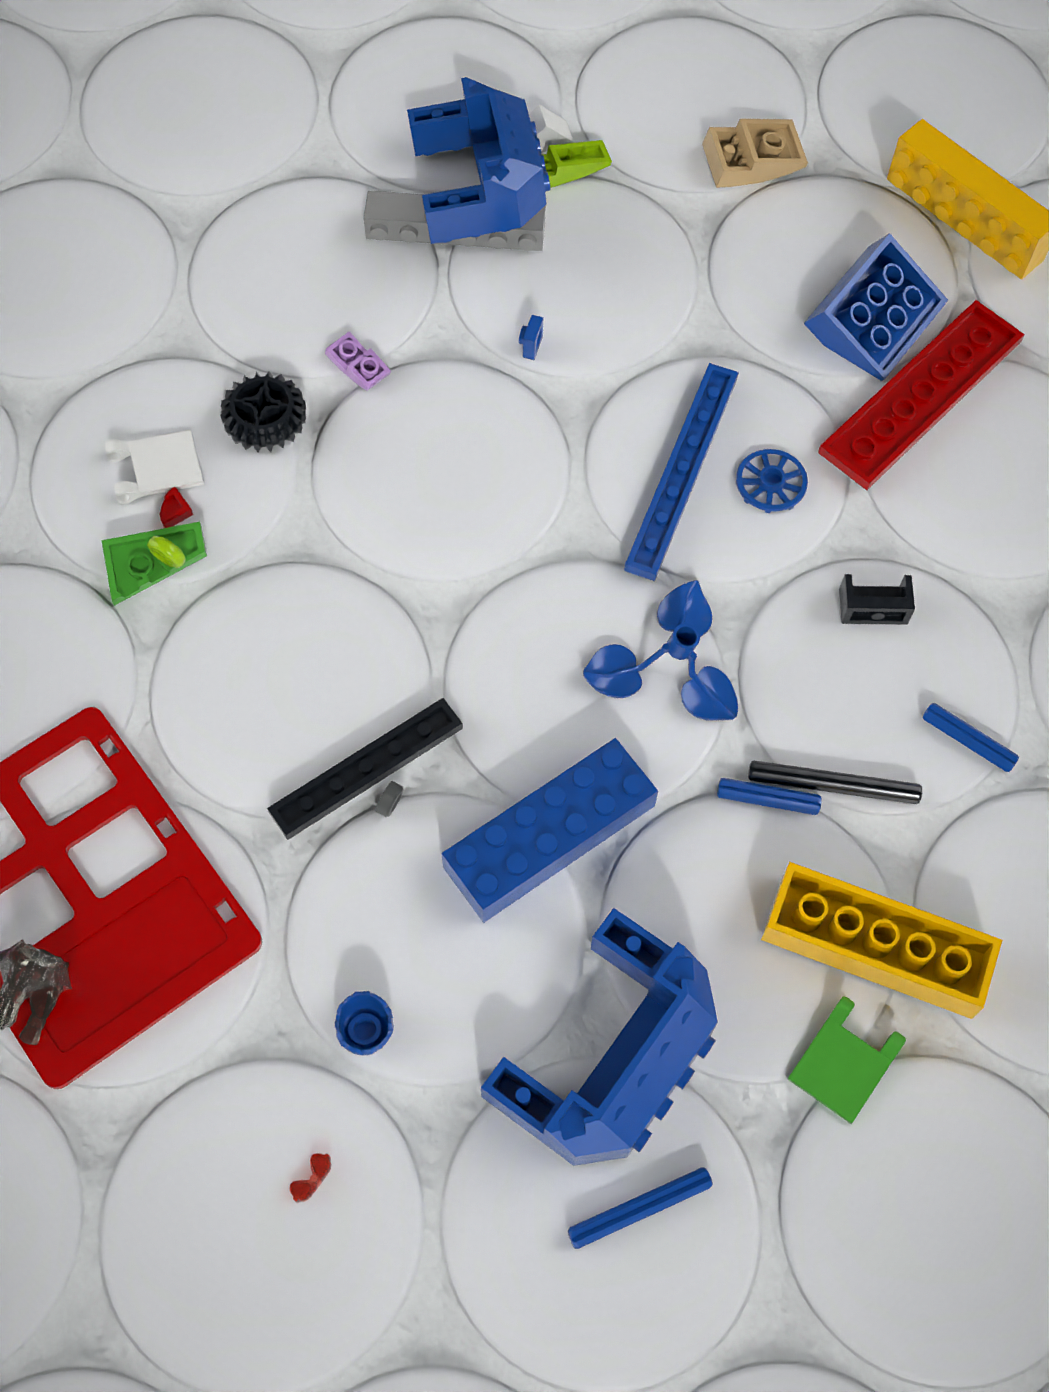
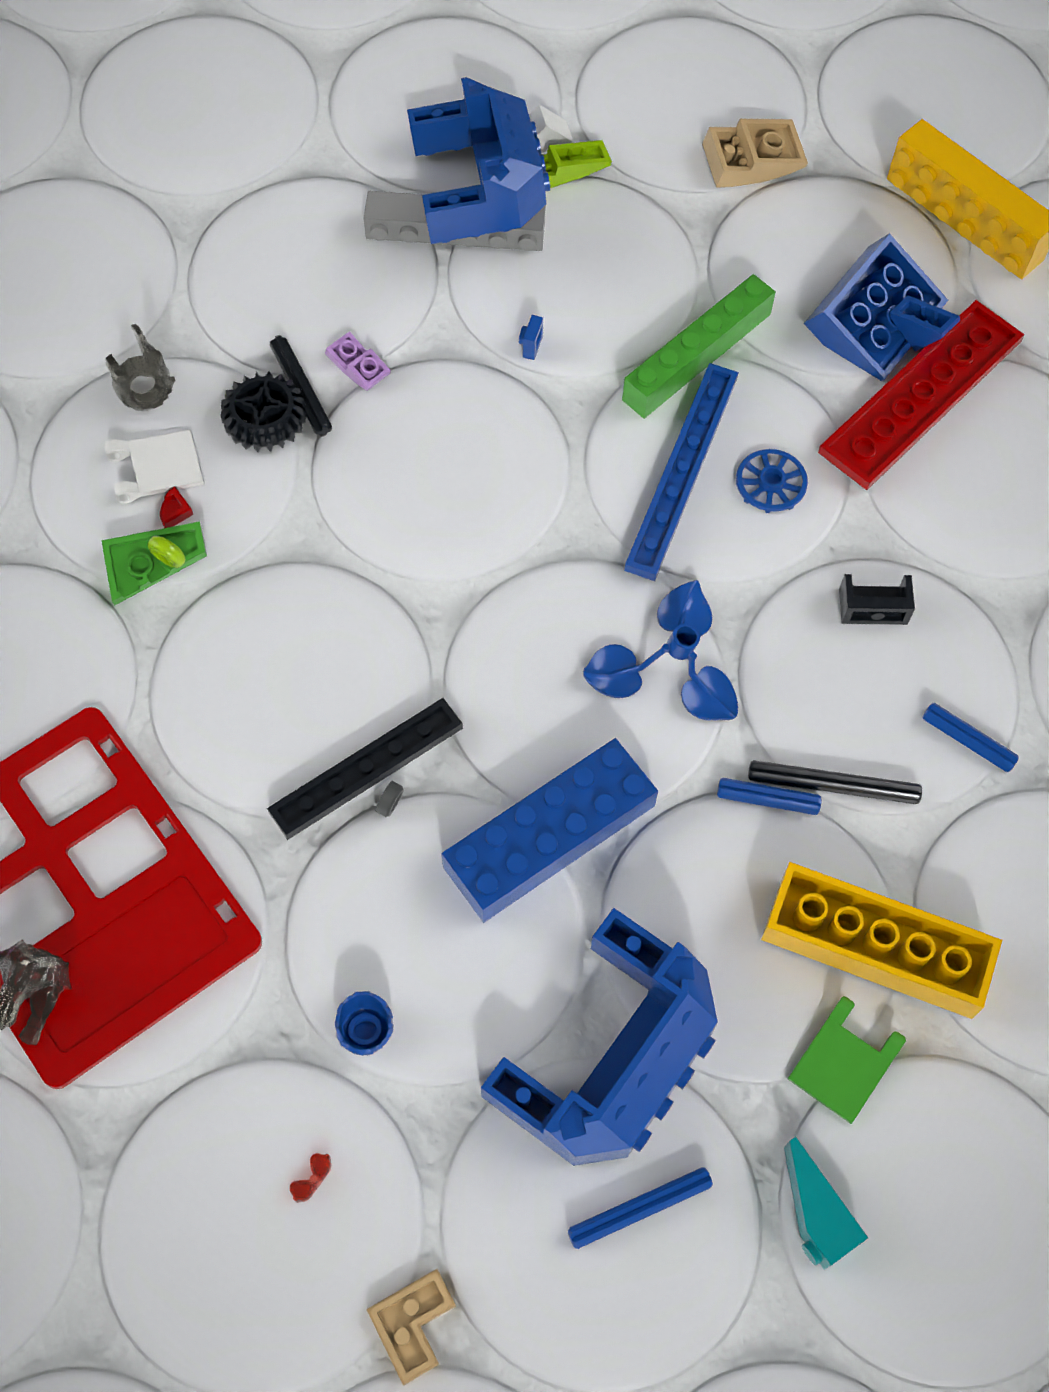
none -> clear smoke piece [105,324,176,411]
none -> black axle [269,335,332,437]
none -> tan tile [366,1269,456,1386]
none -> bright green brick [622,274,776,419]
none -> teal slope [784,1137,868,1270]
none -> blue slope [890,295,960,351]

